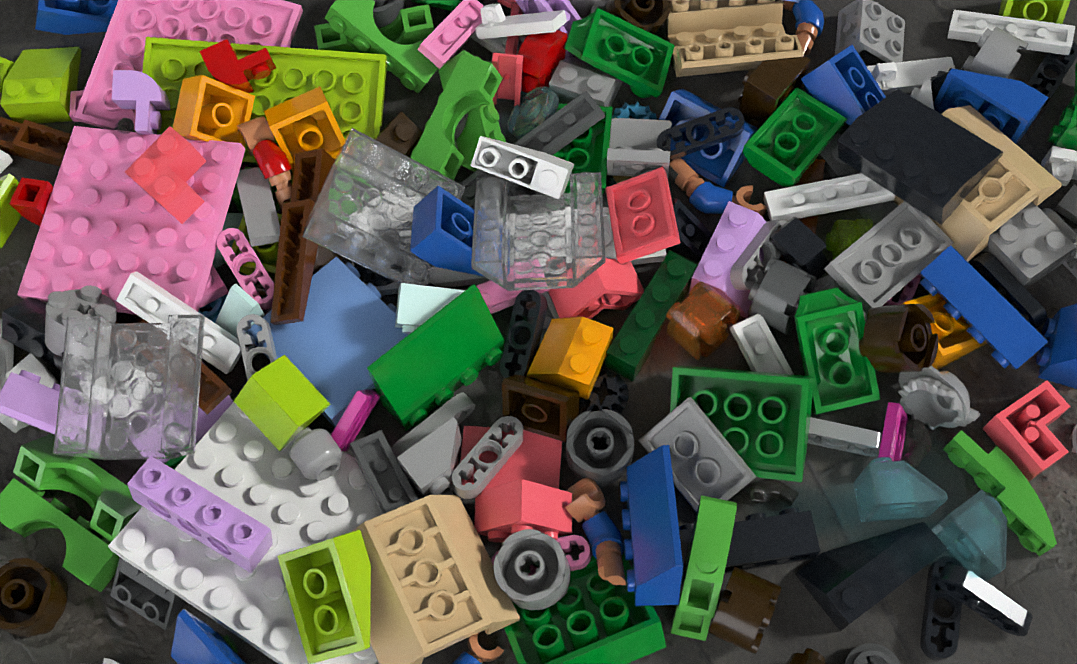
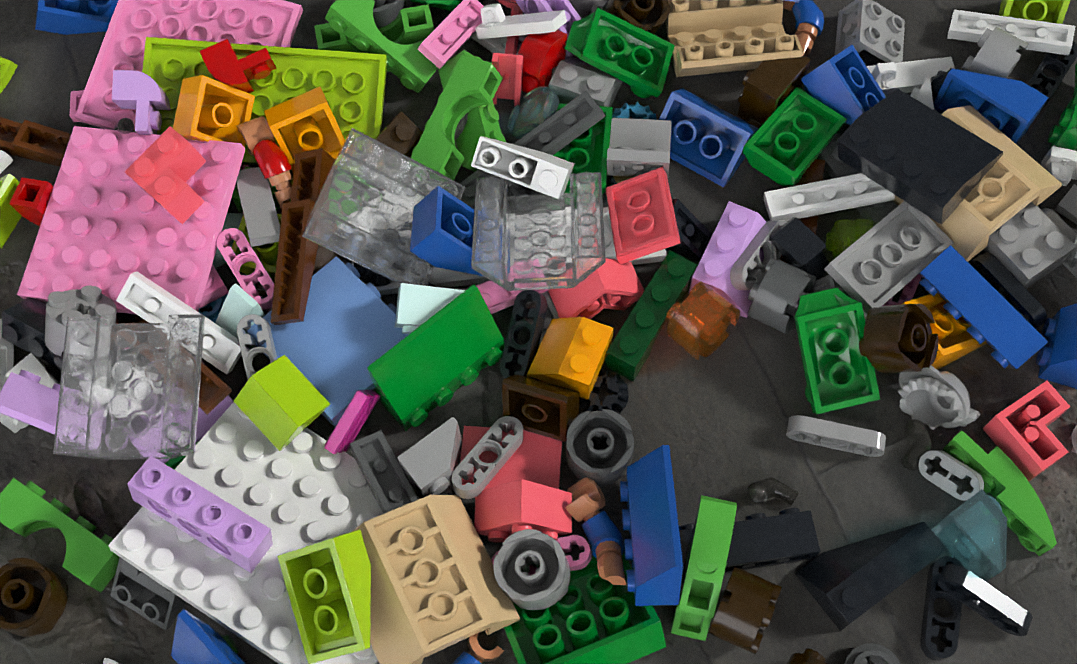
lime slope [0,47,81,124] -> none
bright green arch [13,434,142,542] -> none
light grey head [290,428,342,481] -> none
light grey beam [391,392,476,464] -> none
light grey tile [638,397,757,513] -> none
black beam [657,107,744,160] -> none
piece [669,157,767,218] -> none
green slope [670,366,814,482] -> none
white hinge [729,314,794,375] -> none
clear light blue slope [853,457,948,522] -> none
dark pink tile [877,403,908,479] -> none
none -> light grey beam [919,450,984,501]

